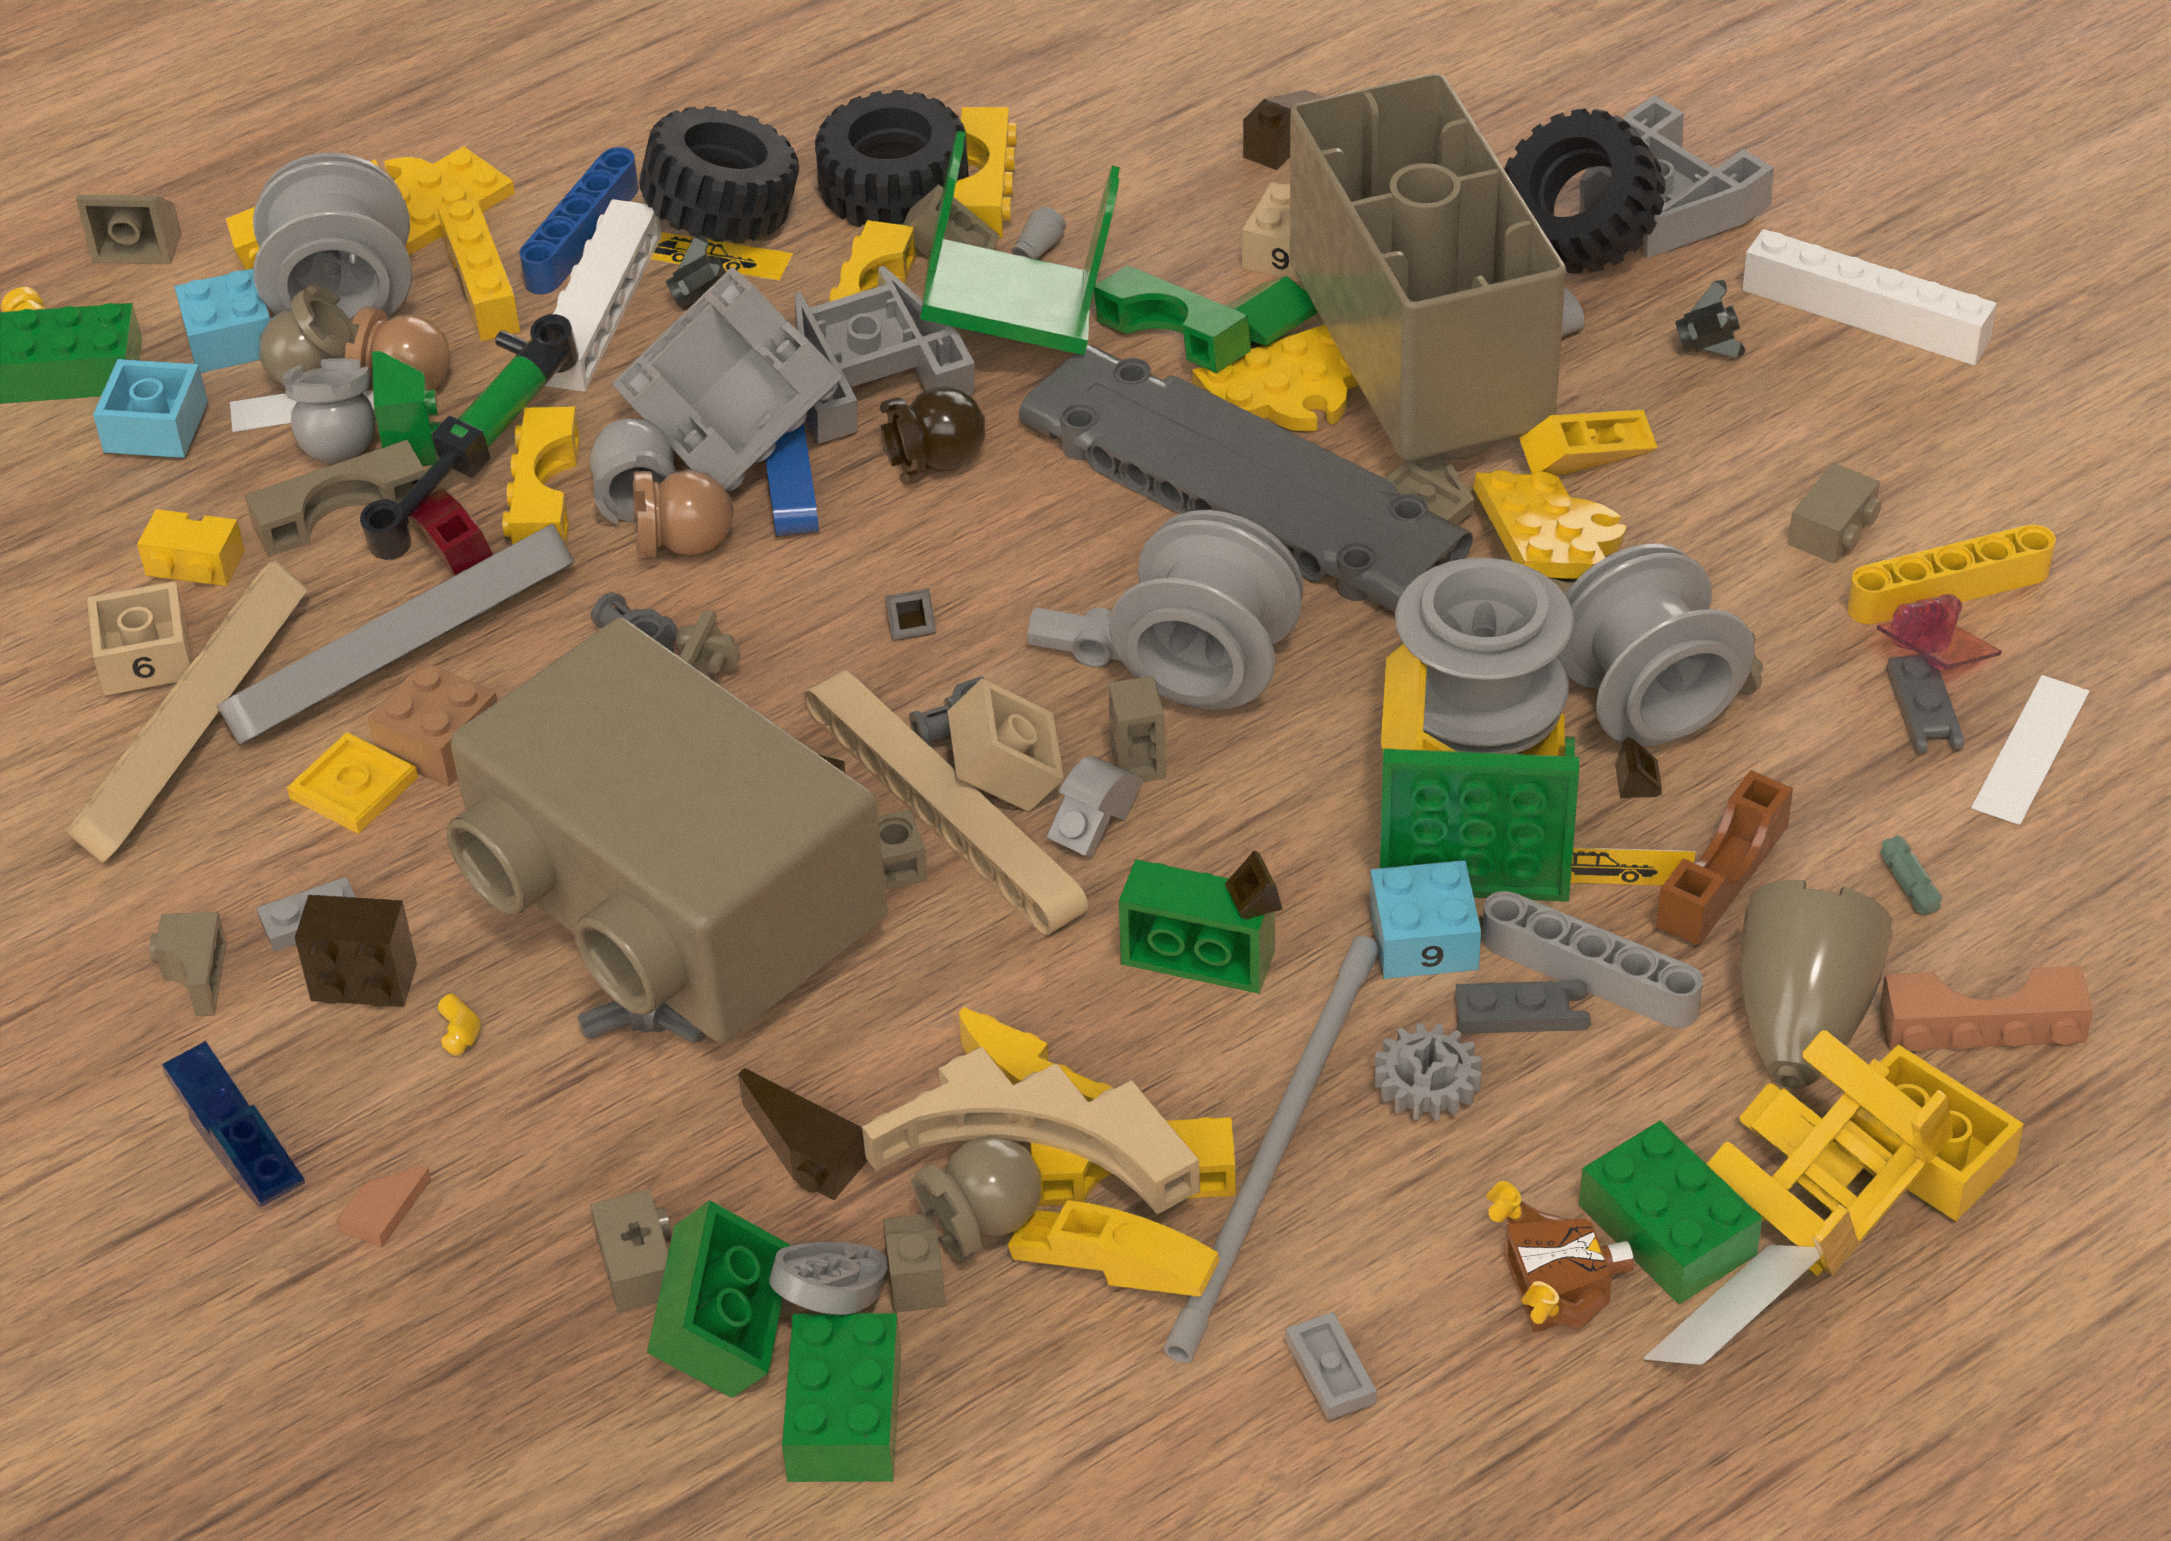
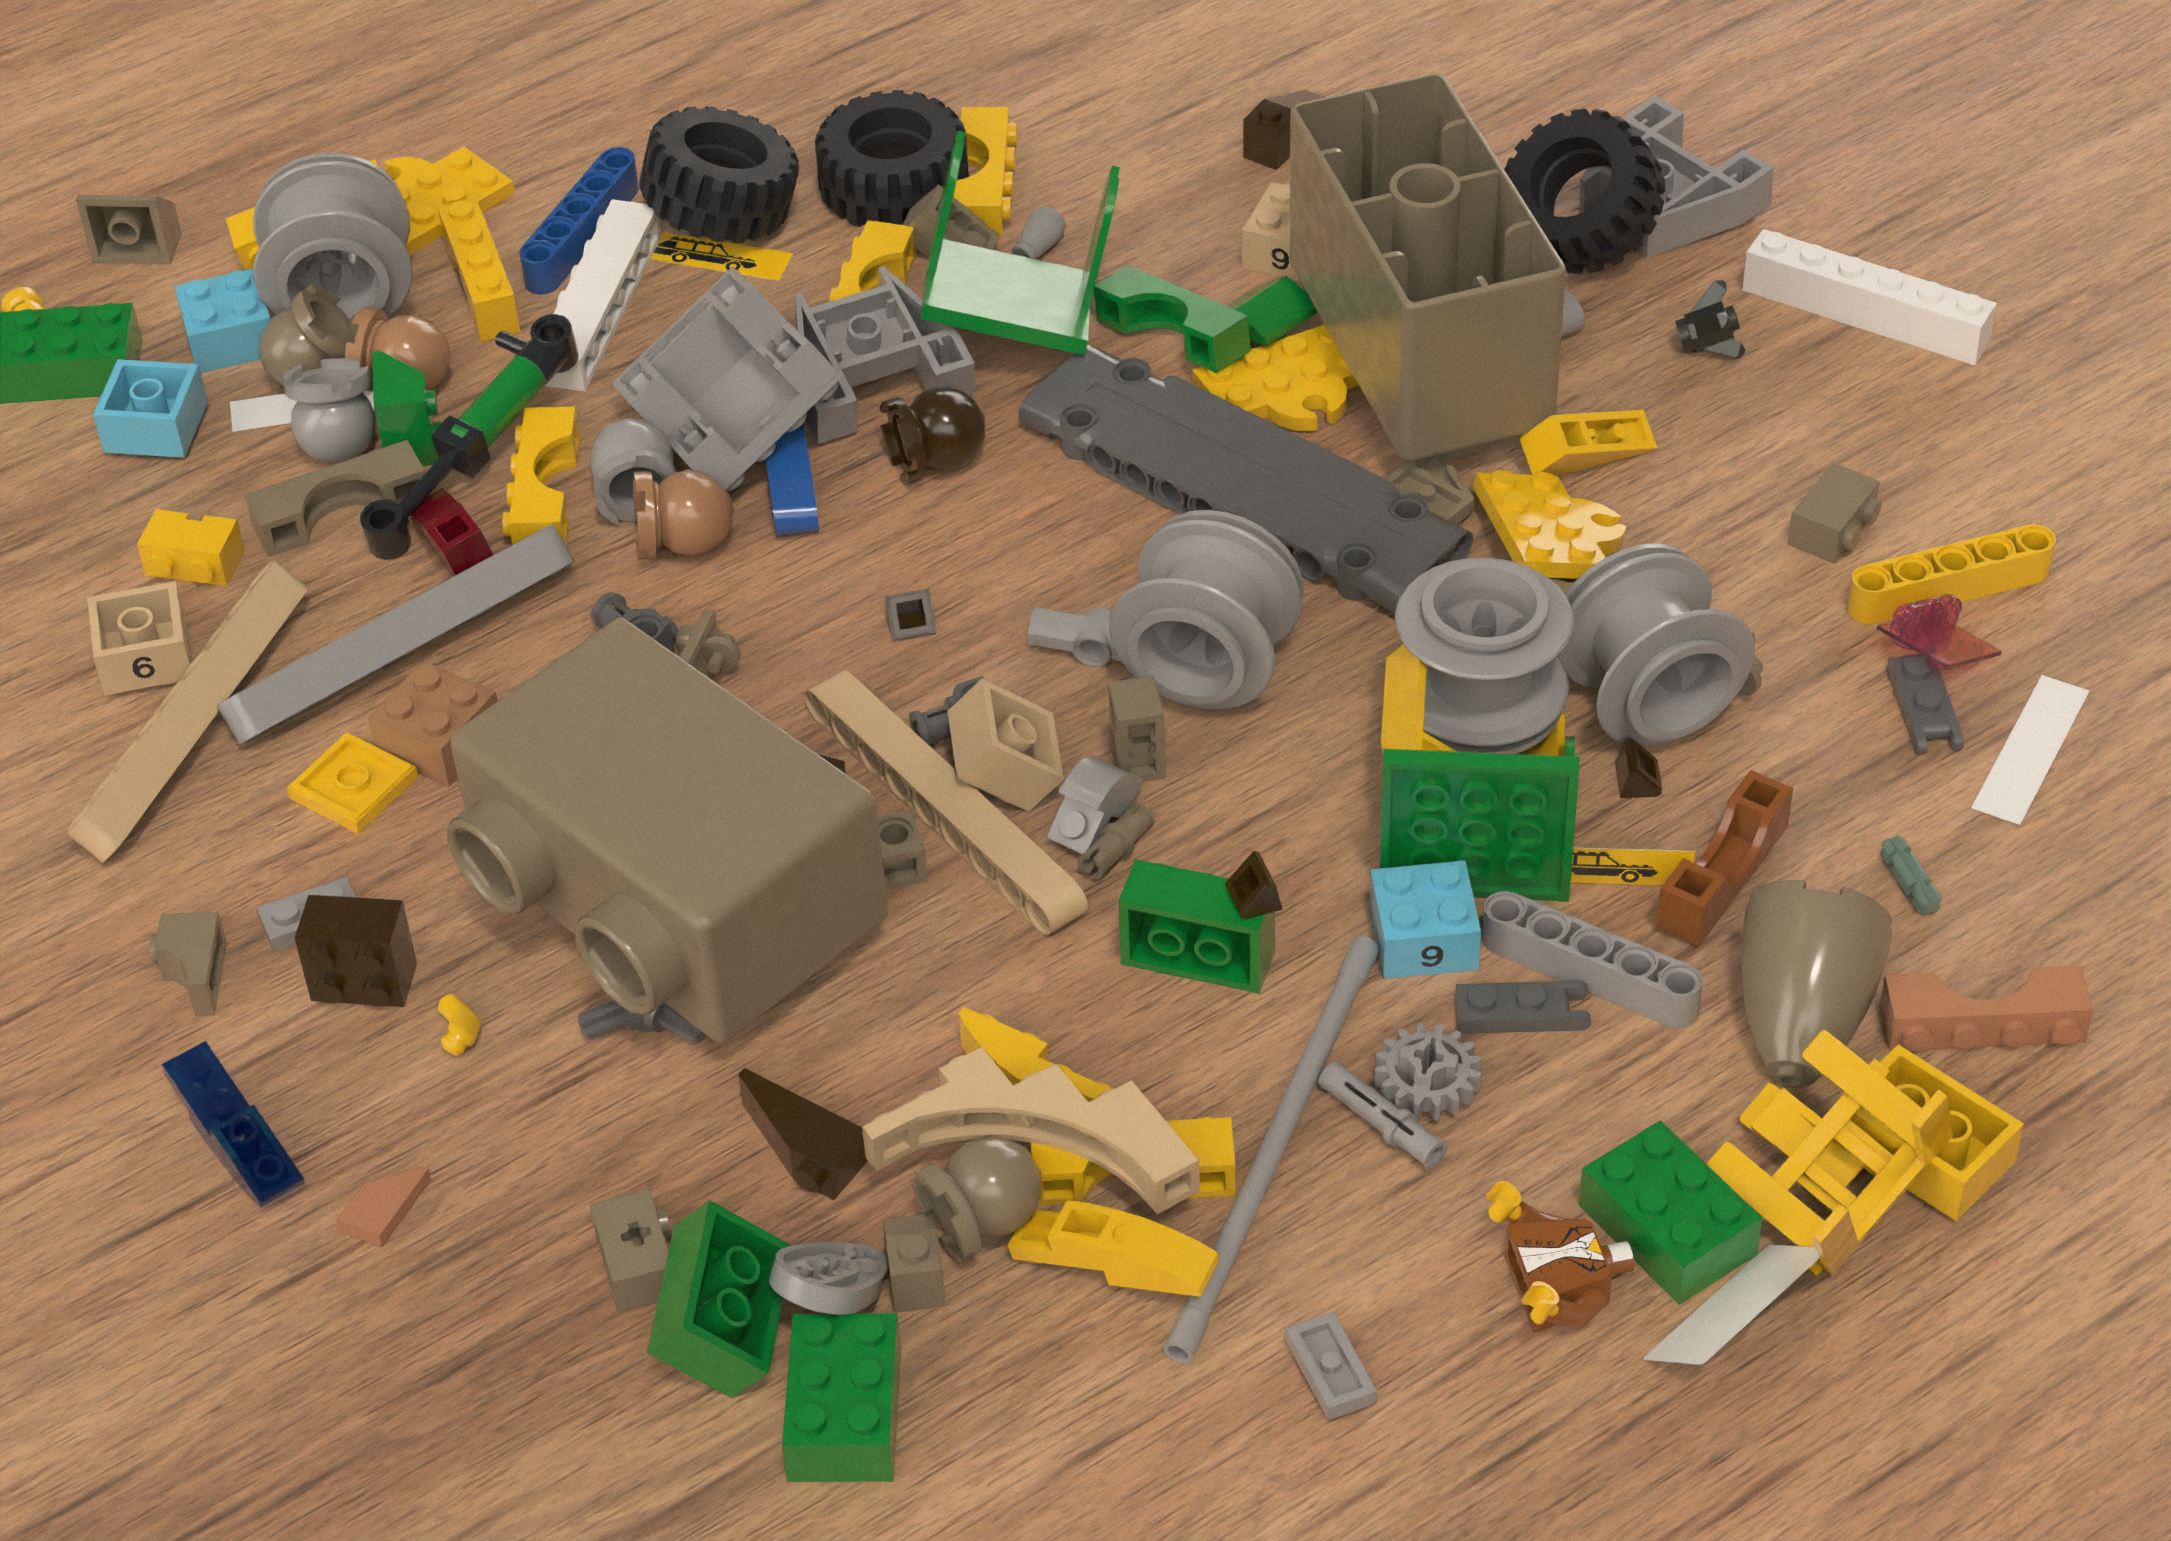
pearl dark grey rock [665,235,726,309] -> none
none -> dark tan pin [1078,803,1155,879]
none -> light grey pin [1318,1061,1448,1169]

